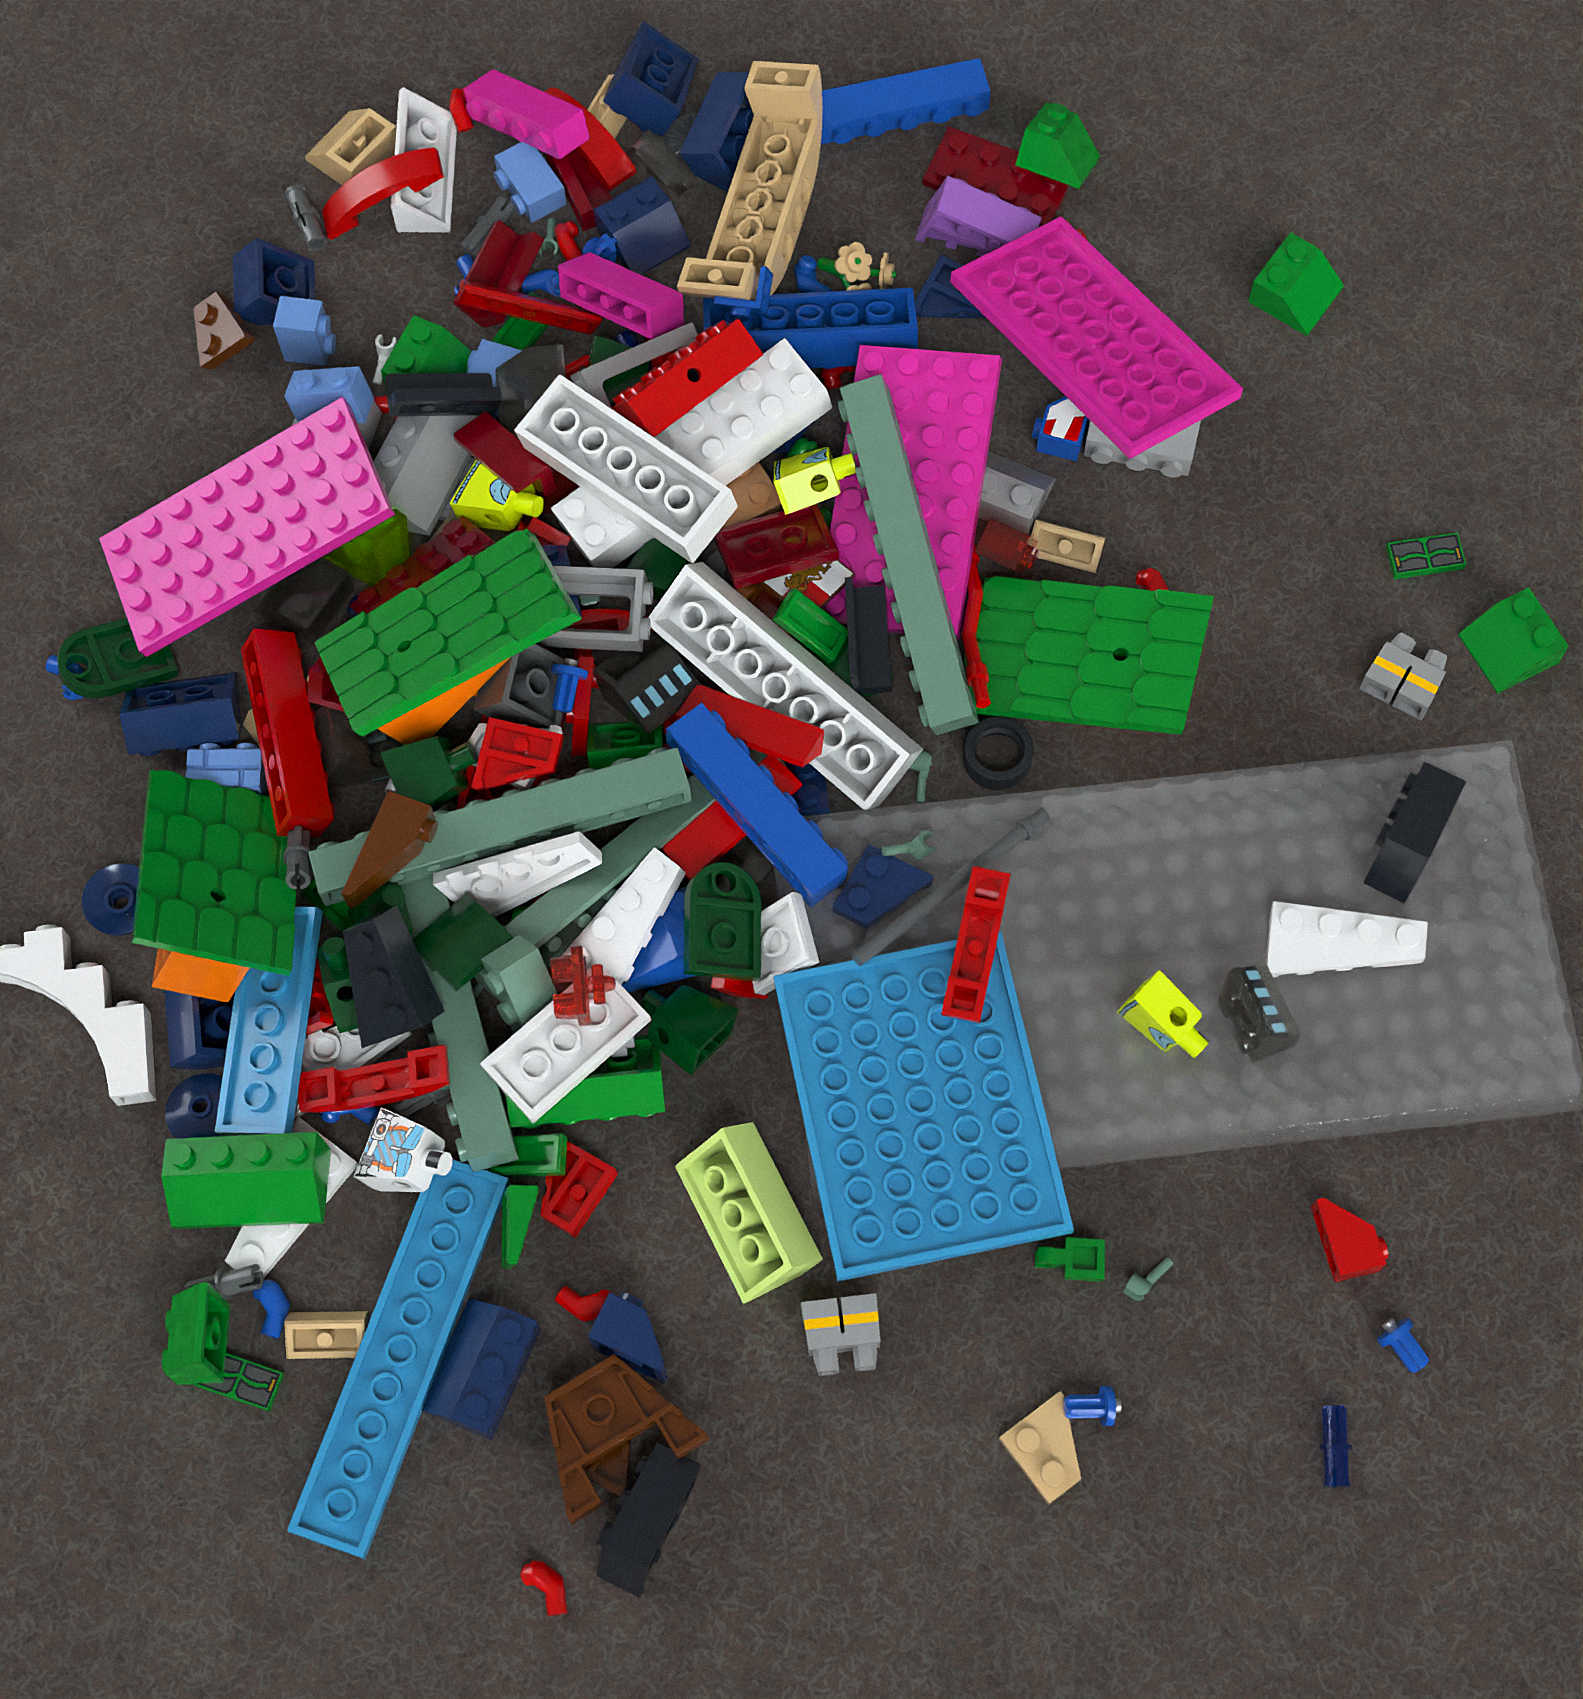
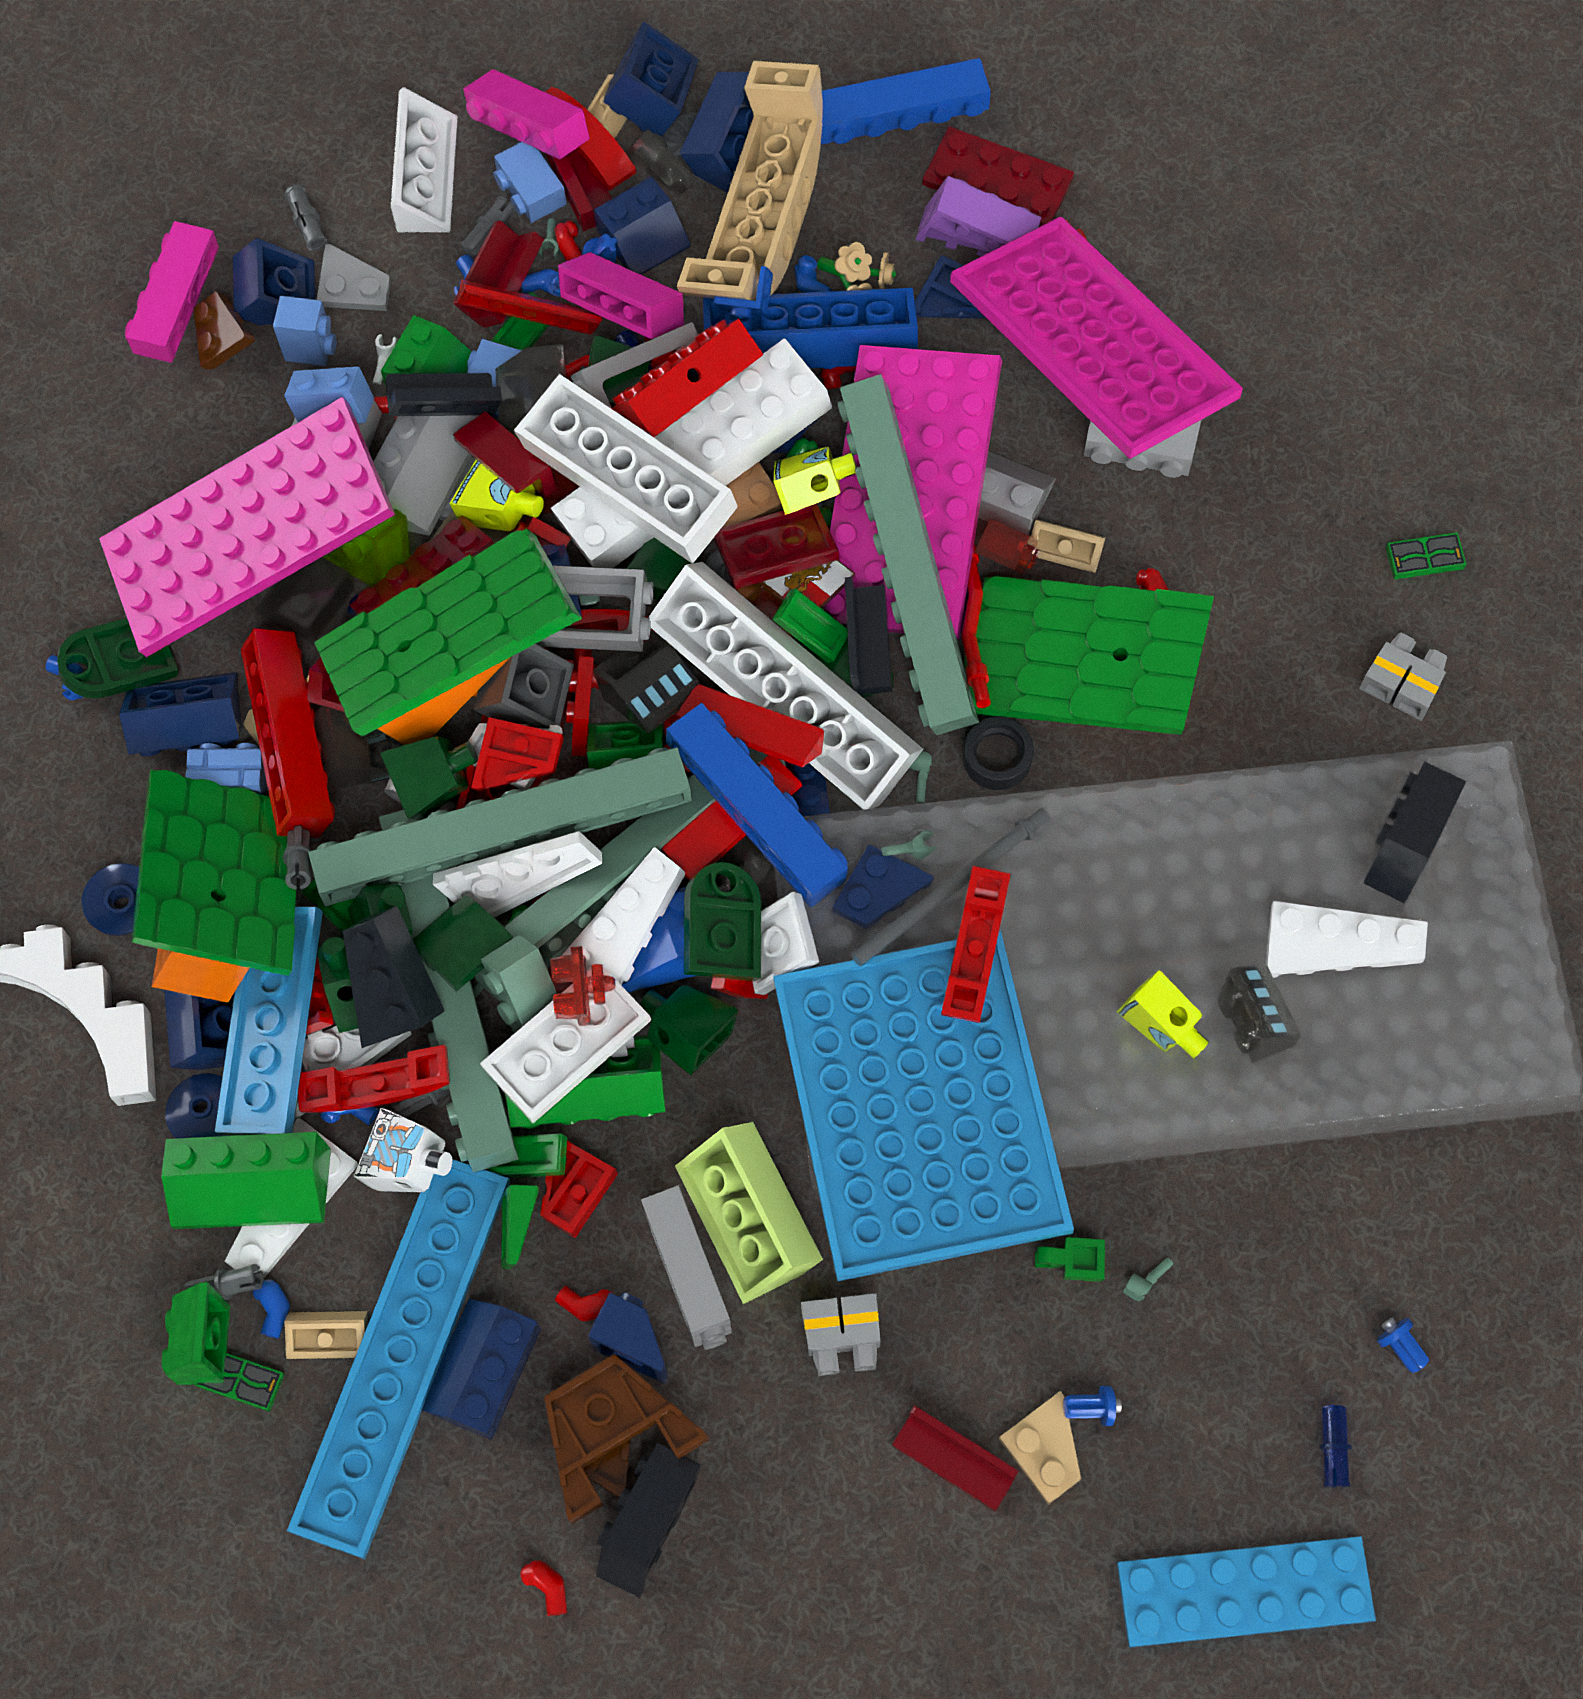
tan slope [305,108,396,185] -> none
red slope [322,147,444,240] -> none
reddish brown slope [341,791,438,909] -> none
red arm [449,87,474,134] -> none
blue piece [550,659,588,713] -> none
green slope [1016,103,1100,189] -> none
slope [1032,396,1089,461] -> none
green slope [1248,232,1344,336] -> none
red slope [1311,1198,1388,1283] -> none
green slope [1458,587,1569,694] -> none
none -> dark pink brick [125,221,219,363]
none -> light grey wing [317,244,391,311]
none -> light grey piece [641,1185,732,1350]
none -> dark red panel [892,1406,1019,1512]
none -> dark azure plate [1117,1536,1376,1648]

